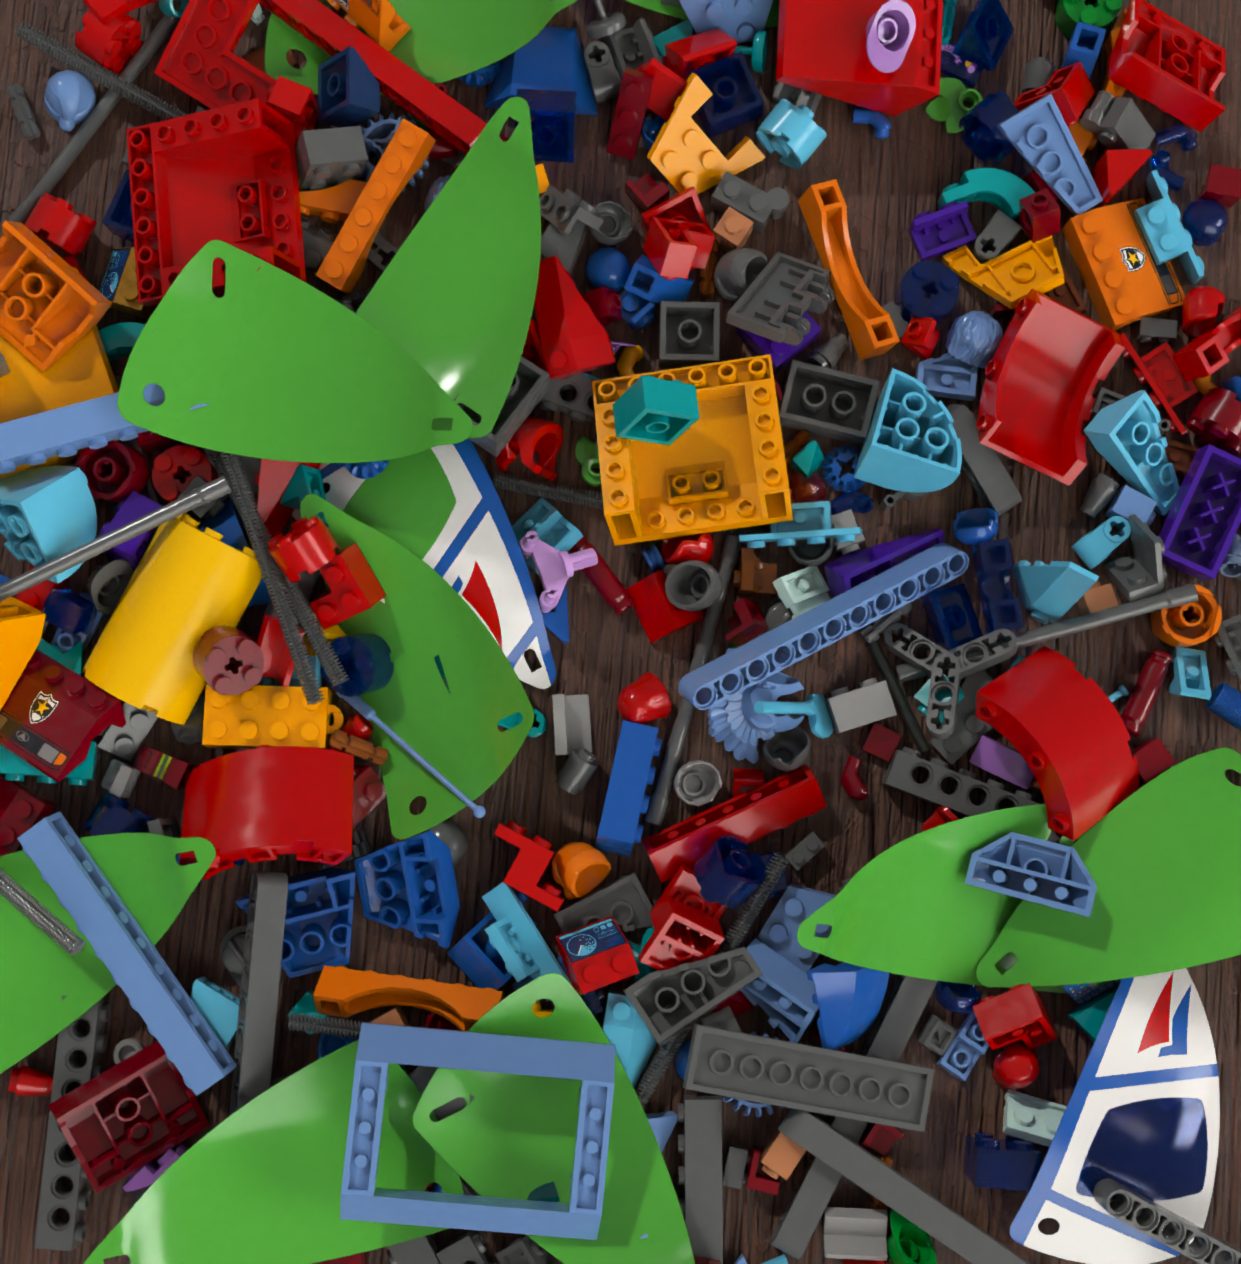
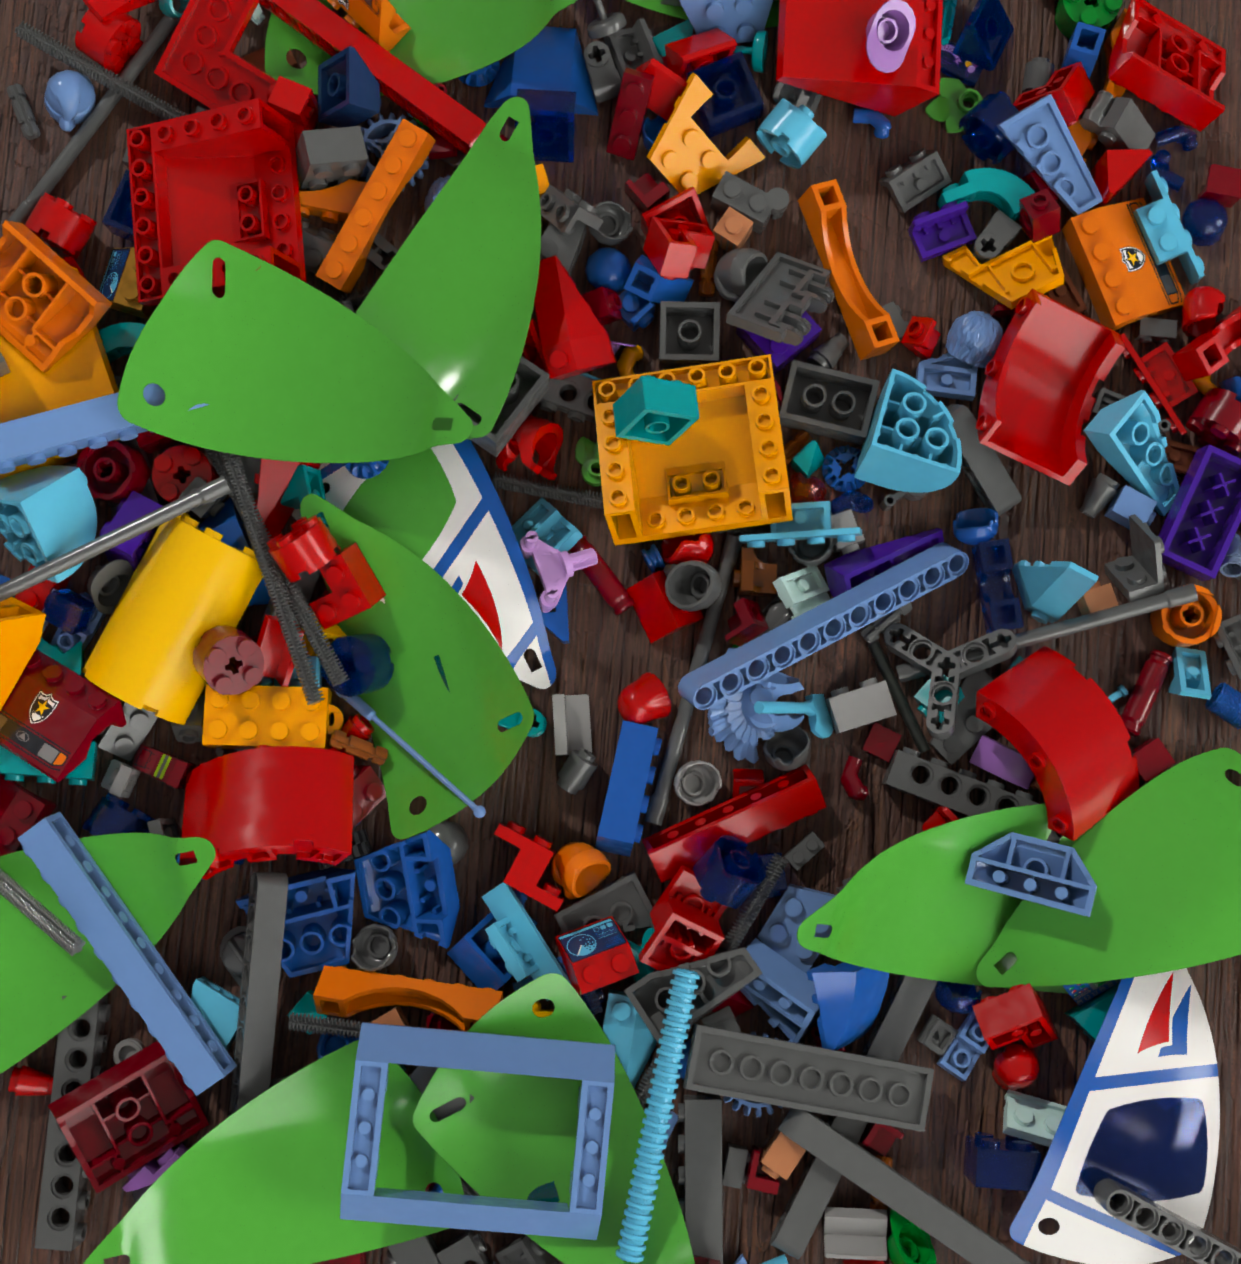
clear blue brick [895,261,960,325] -> none
clear blue slope [921,583,983,651] -> none
medium azure piece [1071,516,1131,570] -> none
none -> dark grey hair [351,924,398,972]
none -> medium azure piece [615,968,700,1263]
none -> dark grey bracket [879,148,952,213]

